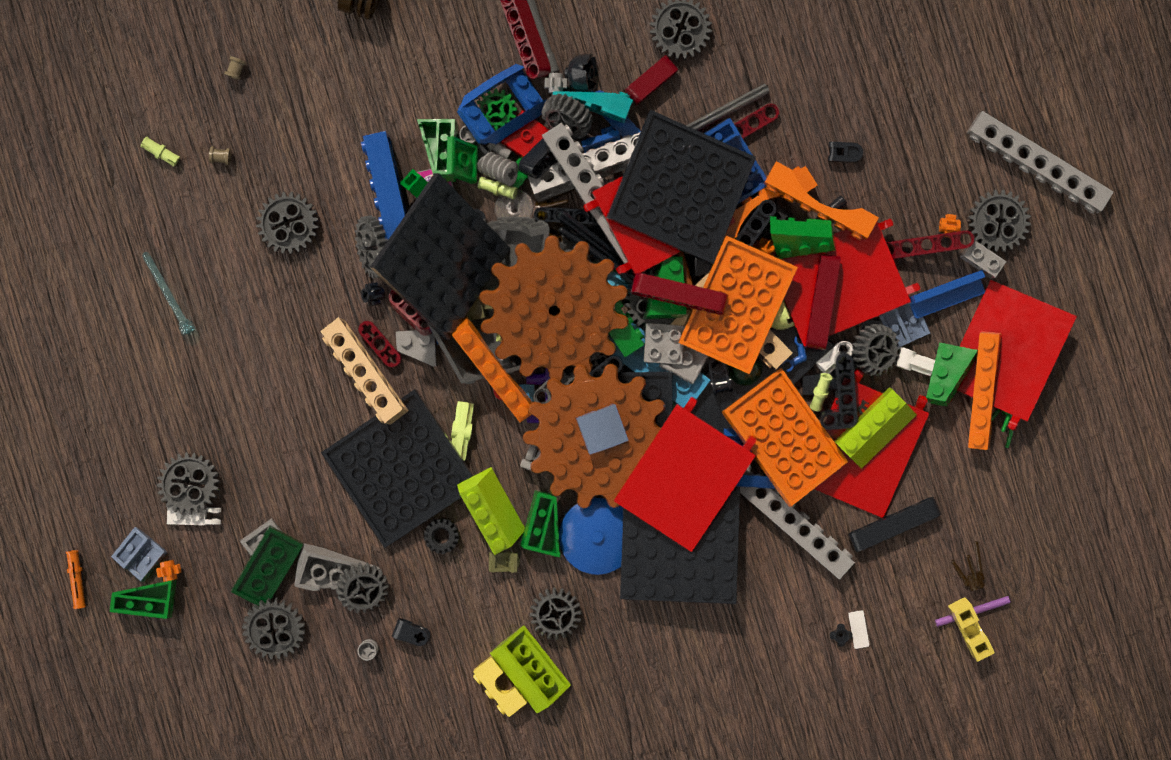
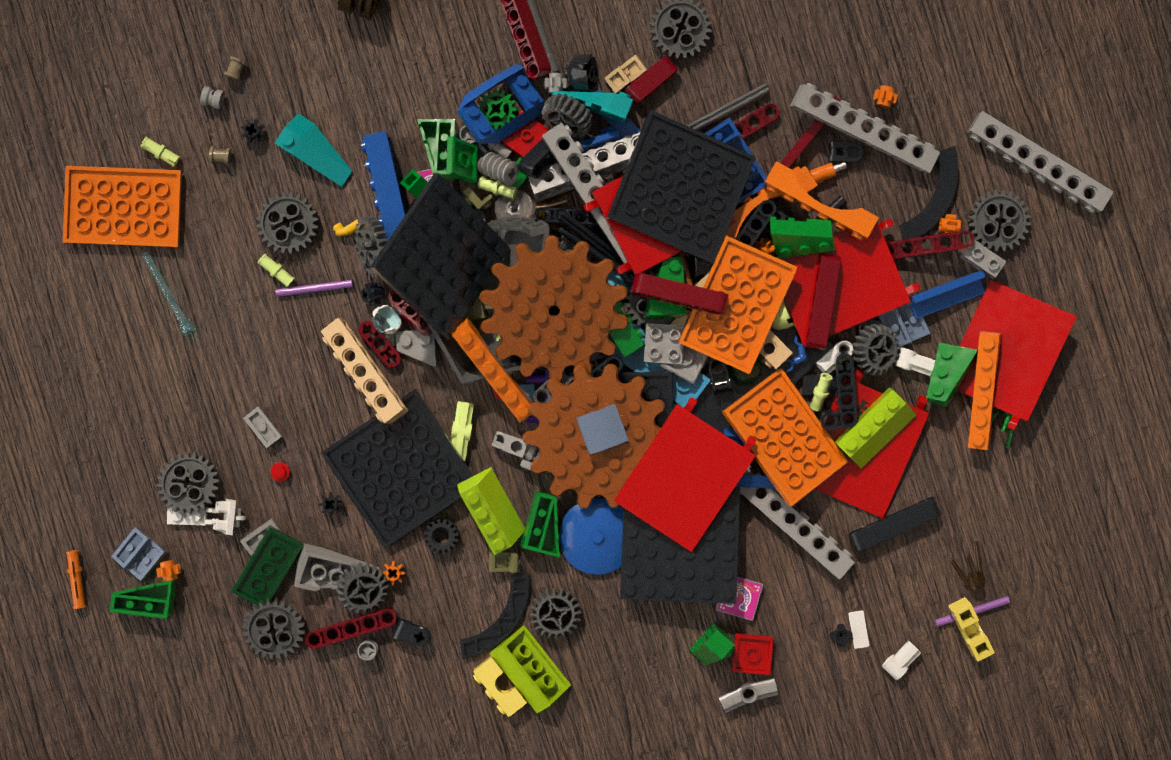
none -> orange plate [63,166,182,247]
none -> light grey wheel [200,86,225,109]
none -> white hips [213,499,246,535]
none -> black gear [241,119,265,143]
none -> light grey plate [243,406,283,448]
none -> yellowish green pin [257,254,295,287]
none -> red plate [271,462,290,481]
none -> teal wedge [275,113,352,187]
none -> medium lavender bar [276,280,353,297]
none -> dark red beam [305,607,398,649]
none -> black gear [318,492,343,516]
none -> yellow arm [333,219,358,237]
none -> clear light blue hair [372,305,401,334]
none -> orange gear [382,560,406,585]
none -> black tile [460,574,530,659]
none -> olive bracket [463,187,493,211]
none -> light grey leg [492,431,530,458]
none -> tan slope [604,55,648,93]
none -> green wedge [689,622,735,666]
none -> tile [716,576,763,621]
none -> light grey piece [719,678,778,713]
none -> red plate [732,633,774,676]
none -> dark red beam [780,96,841,168]
none -> light grey brick [790,83,940,173]
none -> orange piece [809,162,847,183]
none -> orange gear [873,85,898,108]
none -> white piece [882,641,921,680]
none -> black tile [899,146,959,243]

